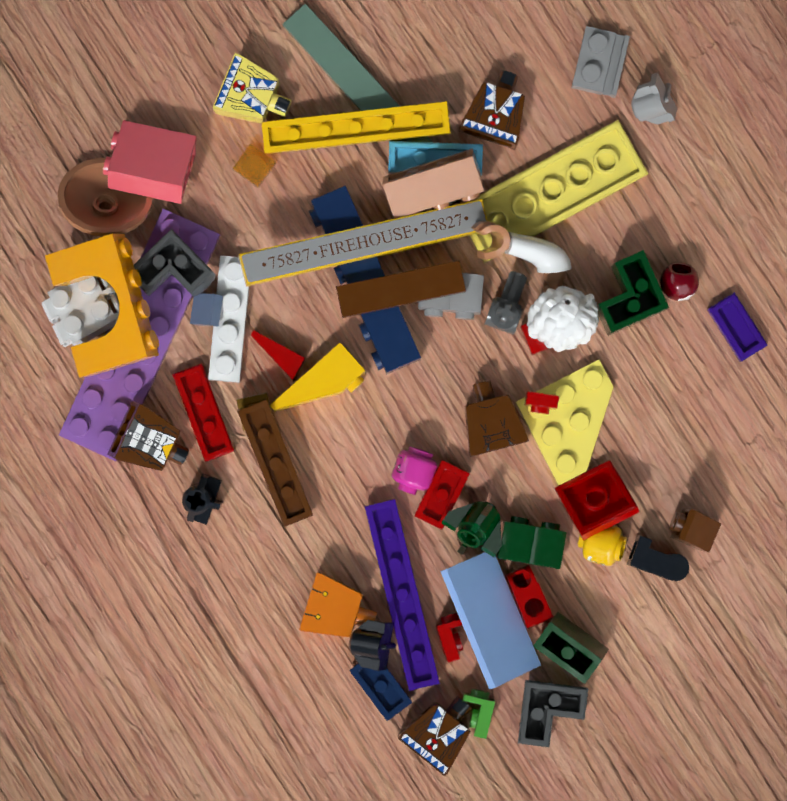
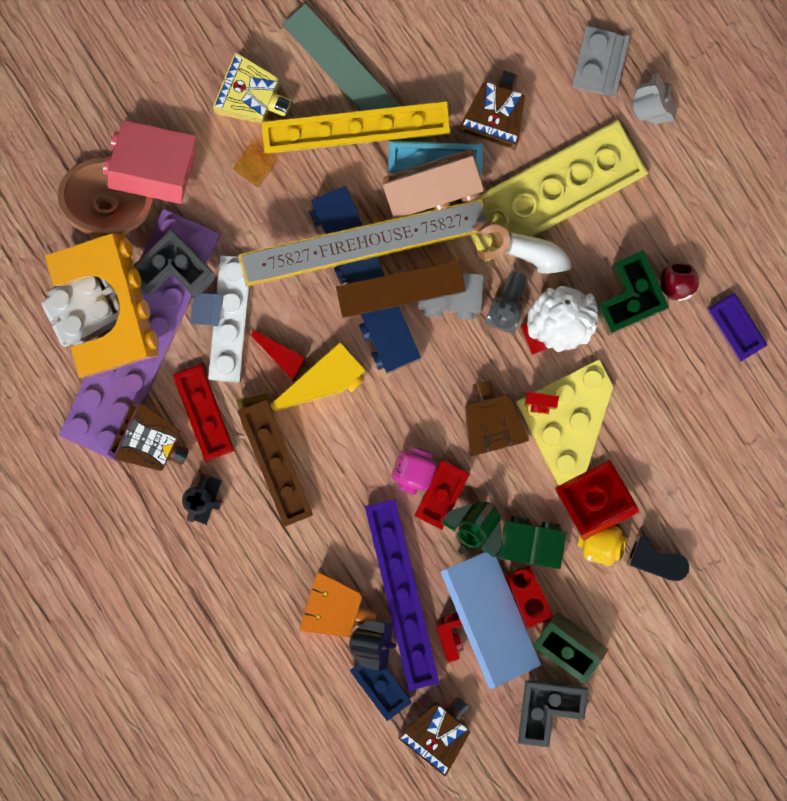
bright green bracket [463,689,495,739] -> none
reddish brown slope [669,509,721,553] -> none

